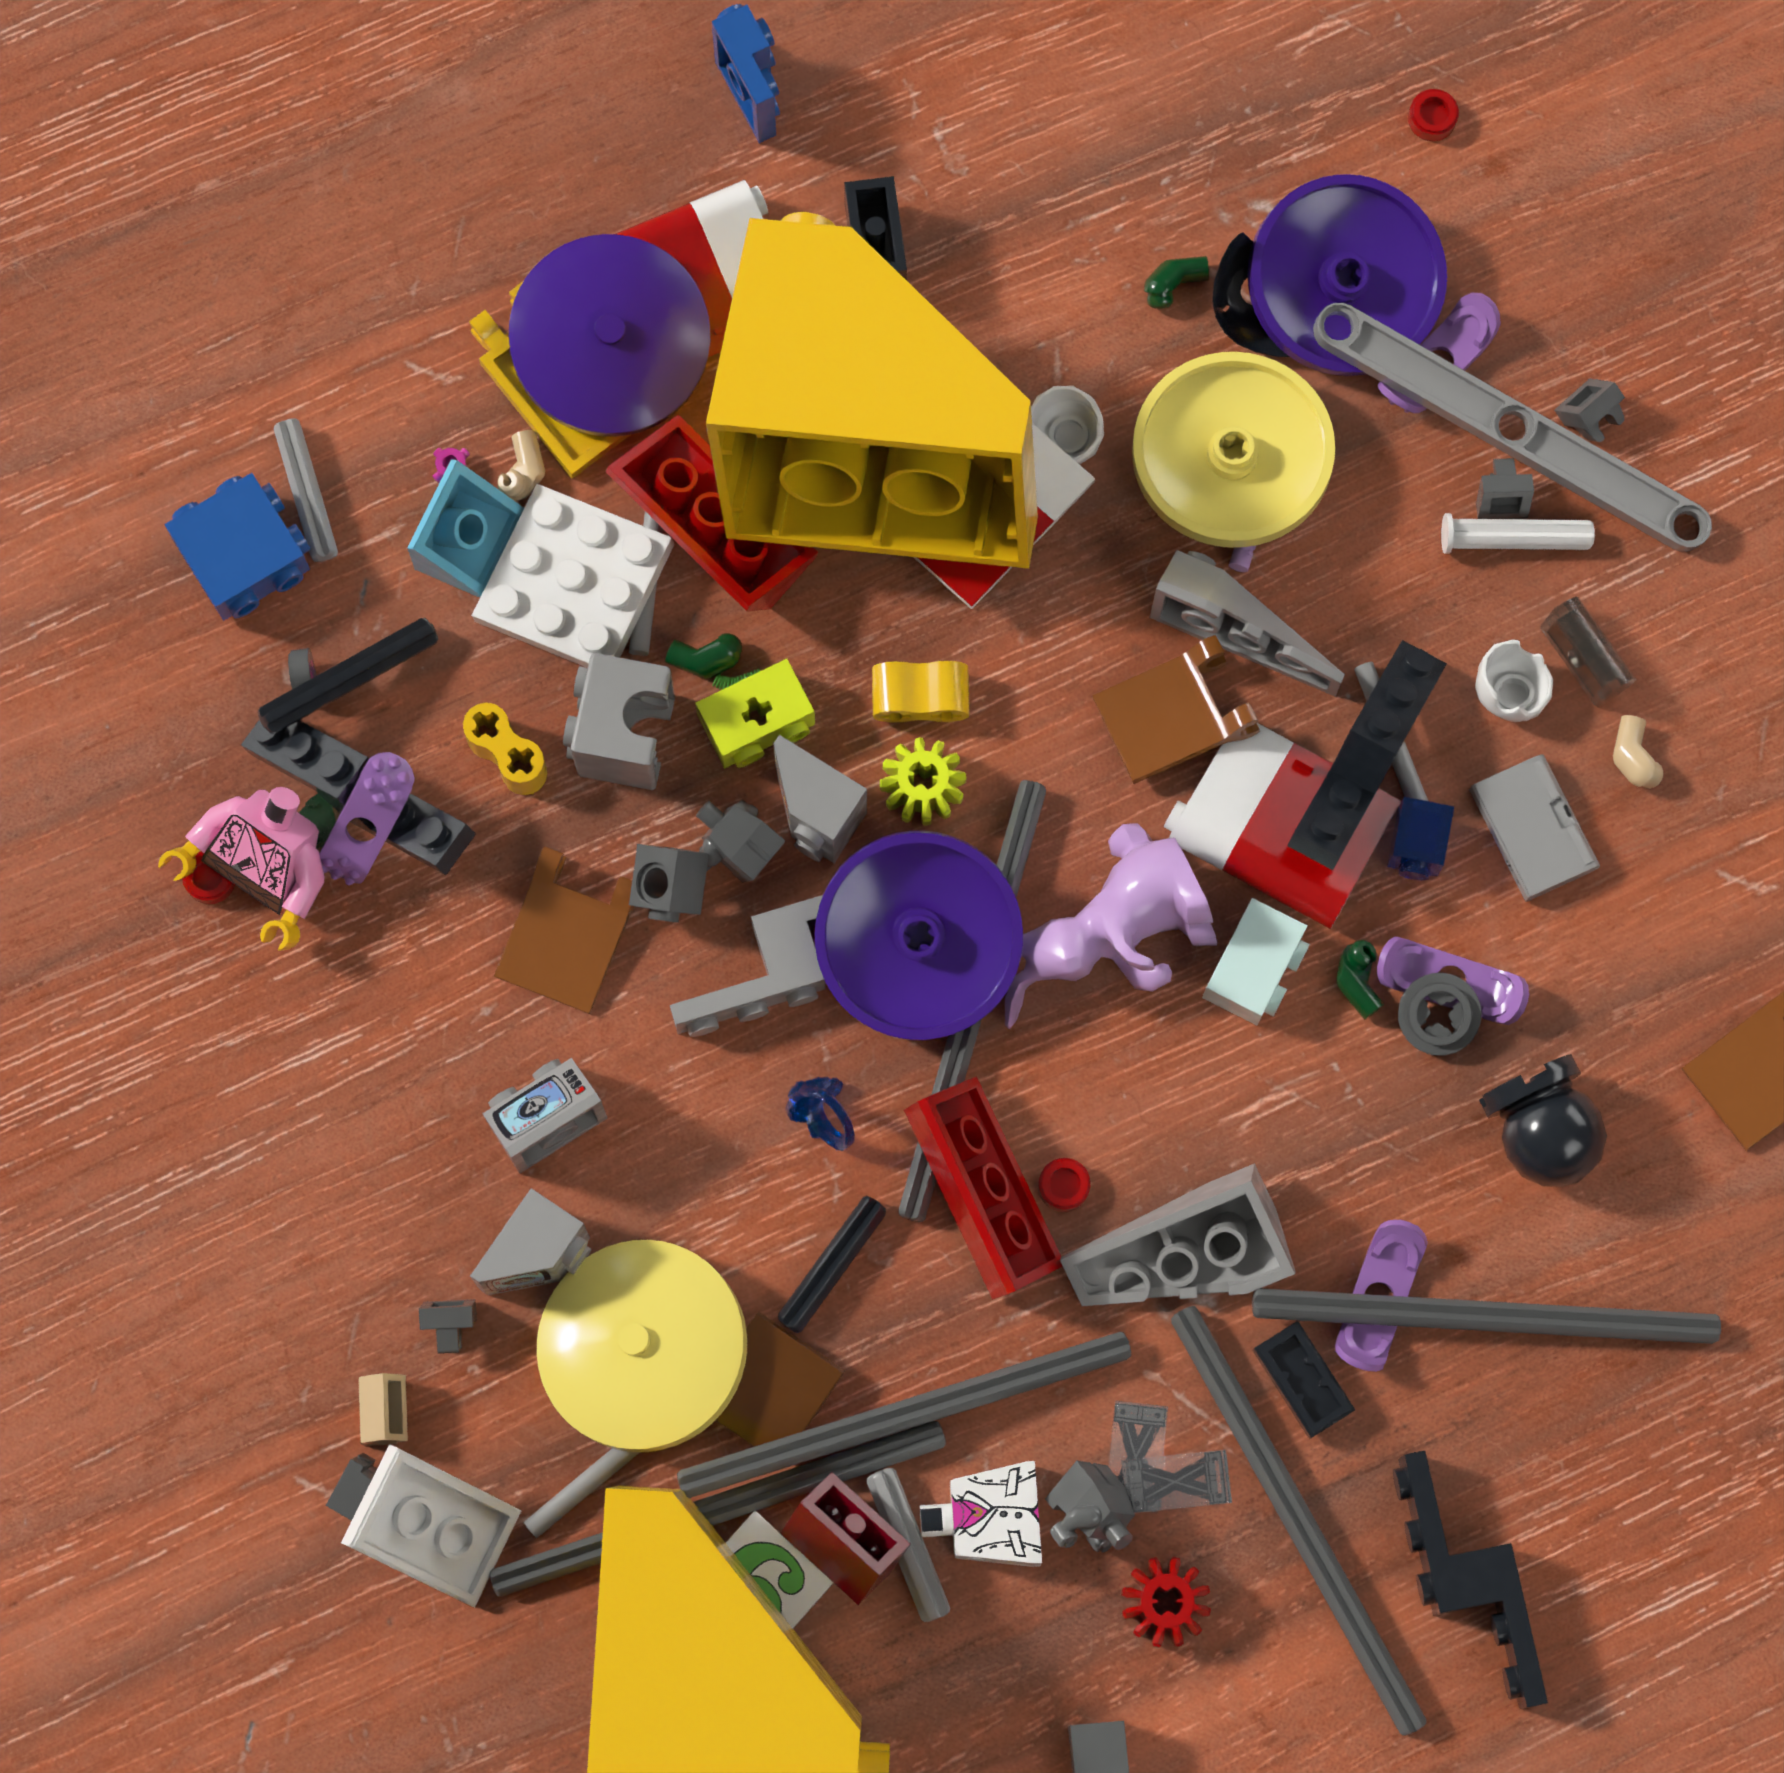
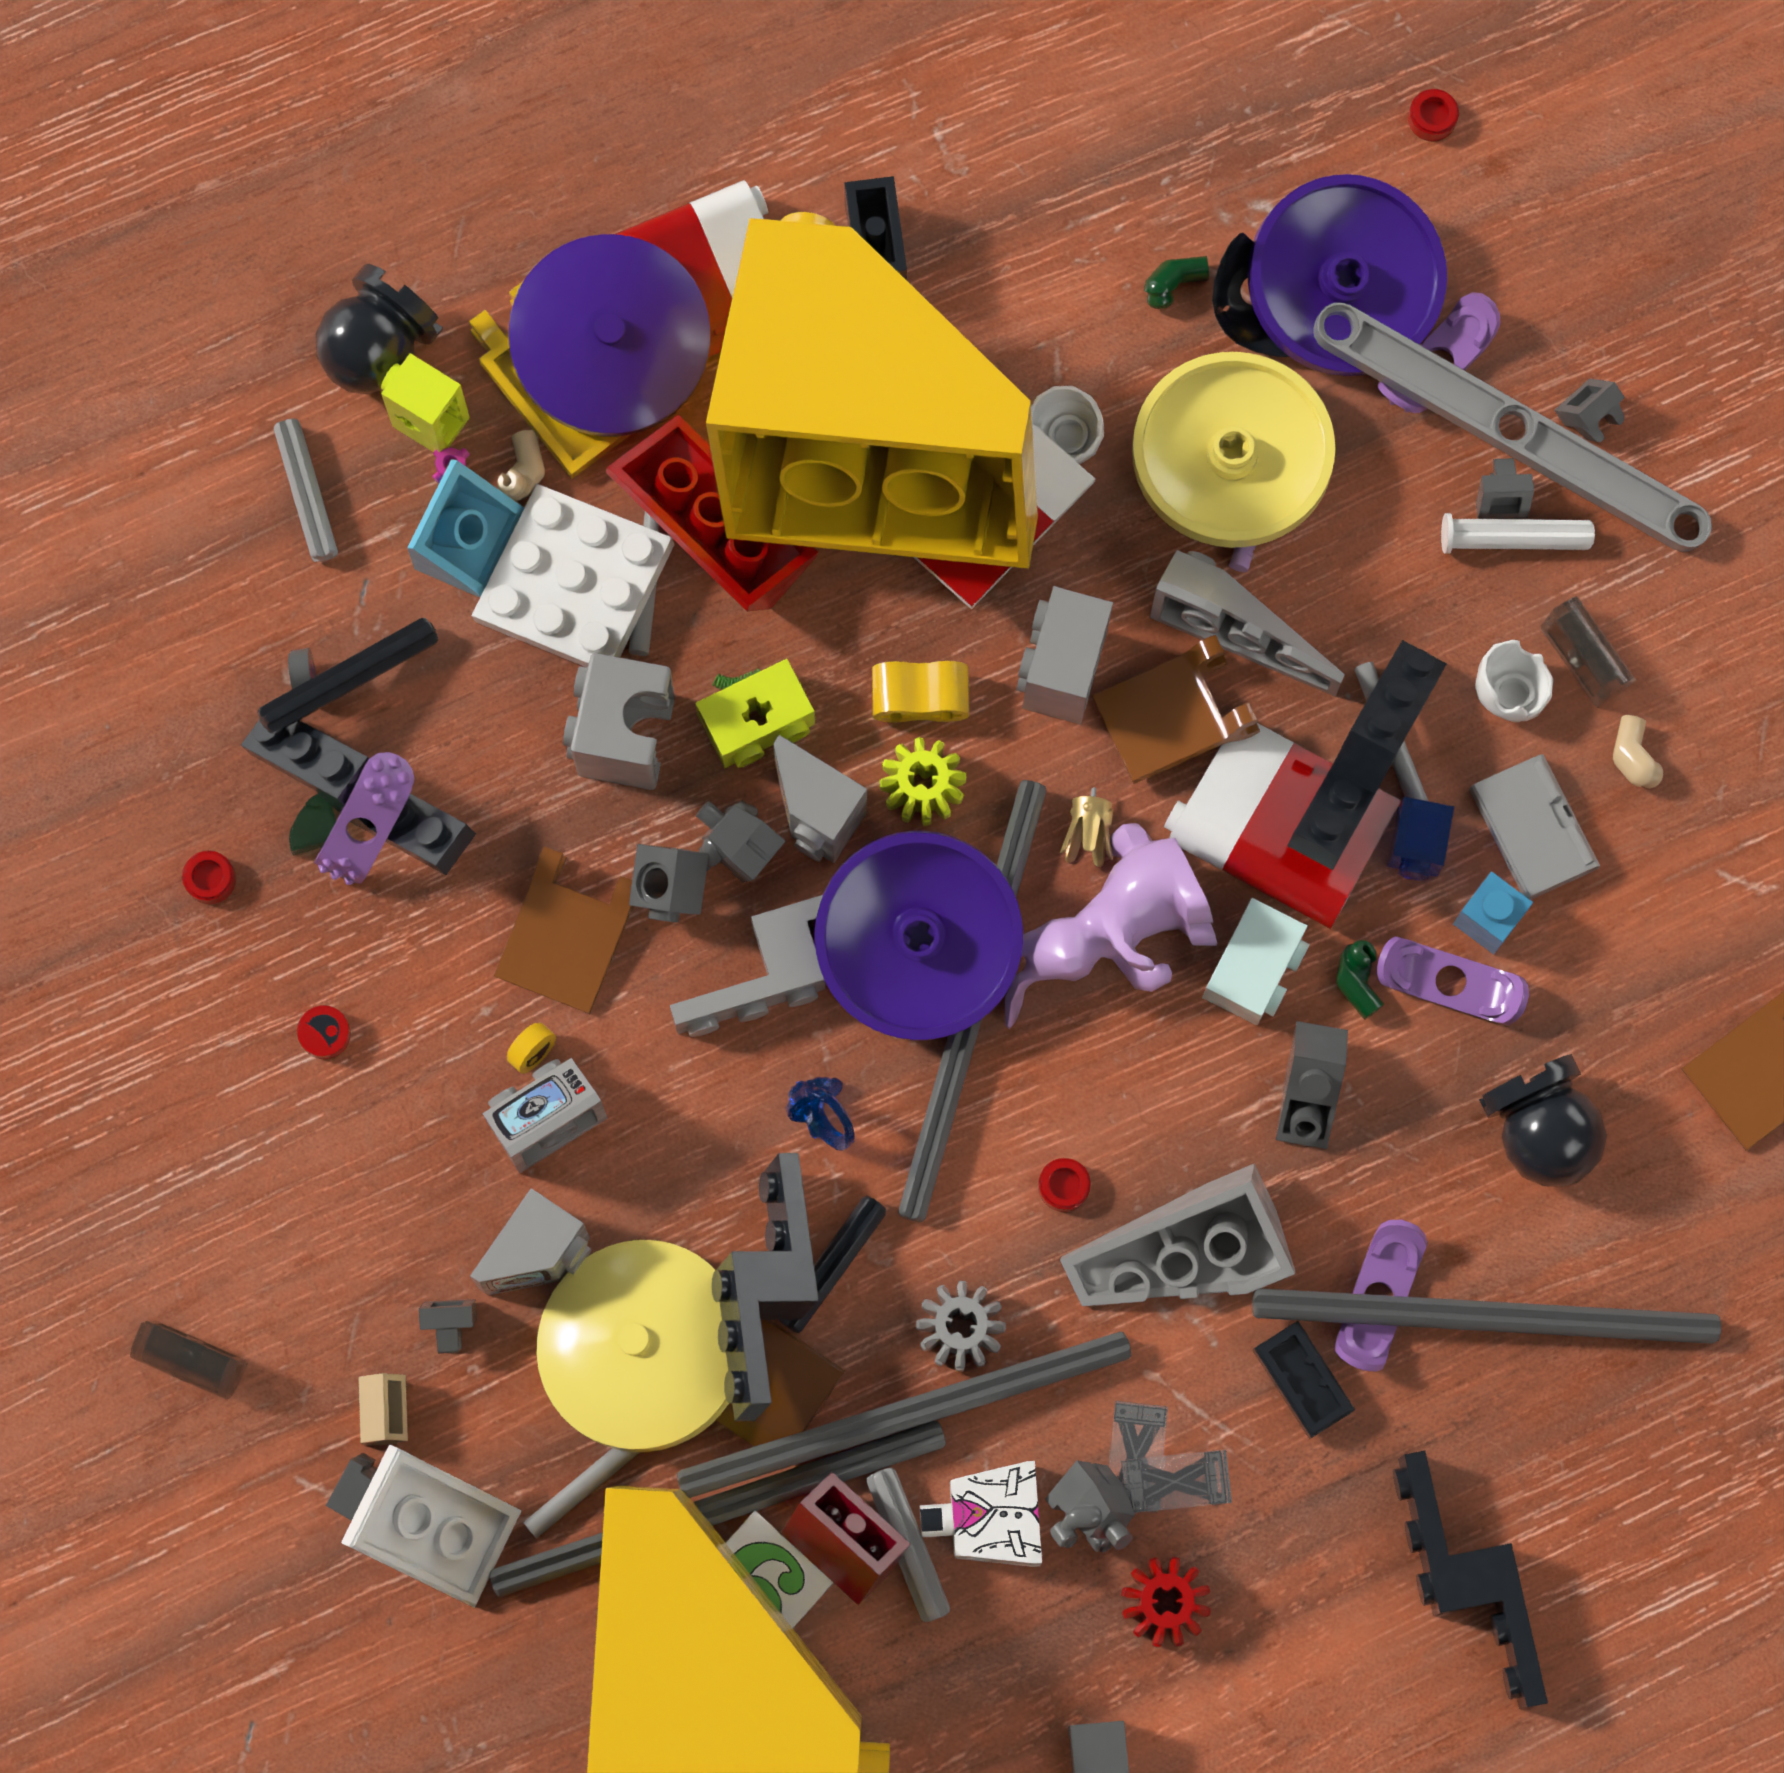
bright pink torso [158,787,325,951] -> none
blue brick [164,473,311,621] -> none
yellow axle [463,702,548,795] -> none
dark green arm [665,633,742,679] -> none
blue plate [712,4,780,143] -> none
red slope [904,1076,1063,1300] -> none
dark grey axle [1171,1306,1427,1736] -> none
dark grey gear [1398,973,1481,1055] -> none
none -> clear smoke brick [130,1320,248,1400]
none -> red tile [297,1005,351,1059]
none -> black tile [316,264,443,395]
none -> neon yellow brick [381,353,470,452]
none -> yellow tile [507,1023,556,1074]
none -> bracket [712,1153,819,1421]
none -> light grey gear [916,1281,1006,1372]
none -> light grey brick [1016,586,1113,725]
none -> pearl gold piece [1060,787,1113,867]
none -> dark grey slope [1276,1021,1348,1149]
none -> dark azure brick [1453,871,1533,955]

